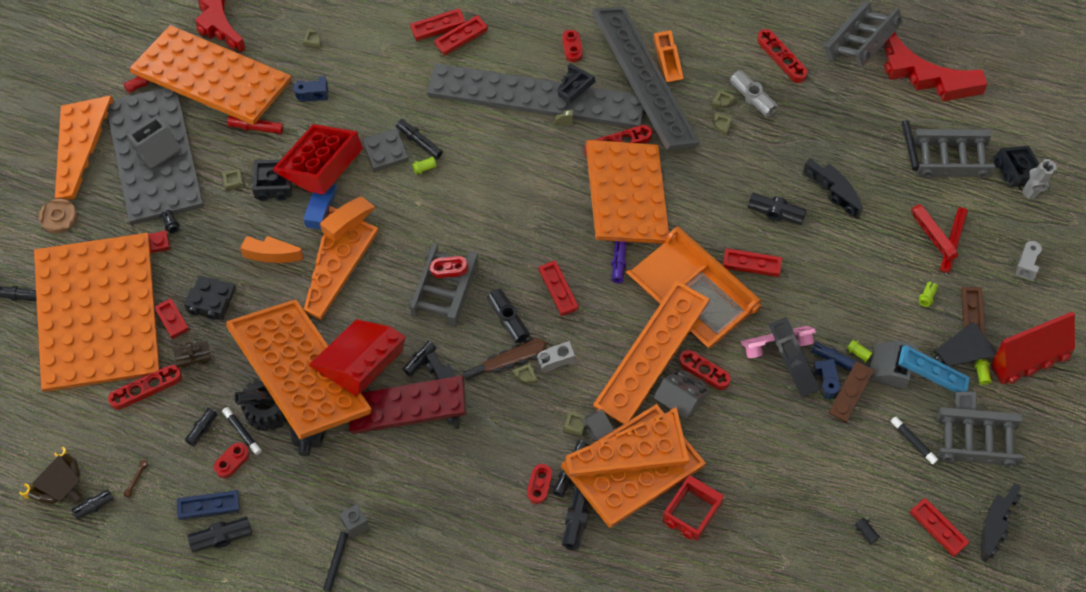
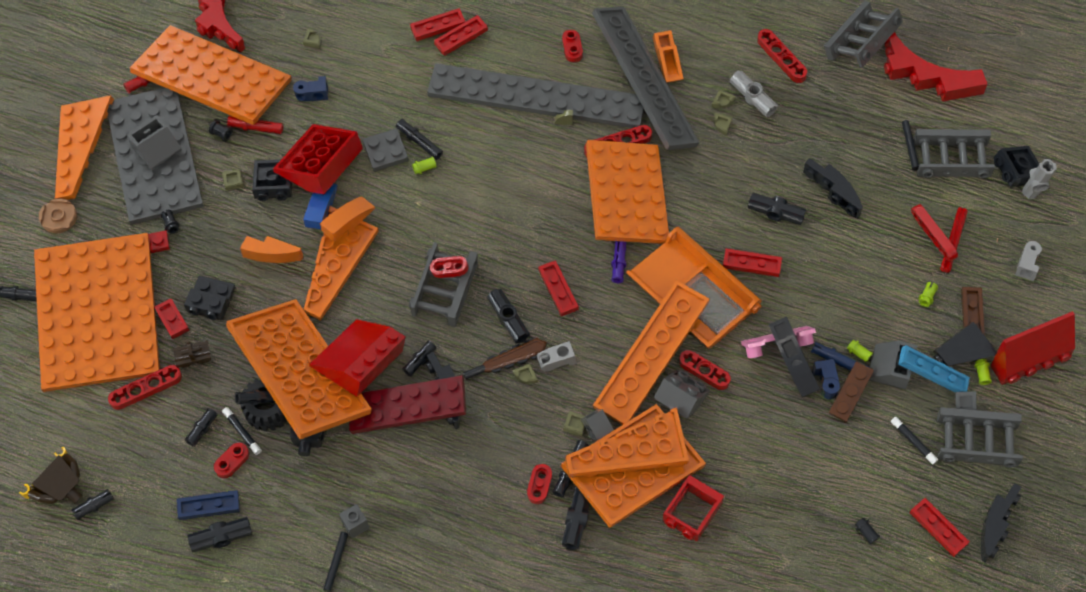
reddish brown hinge [124,459,148,497] -> none
black wing [557,63,596,103] -> none
none -> black bush [209,119,233,142]

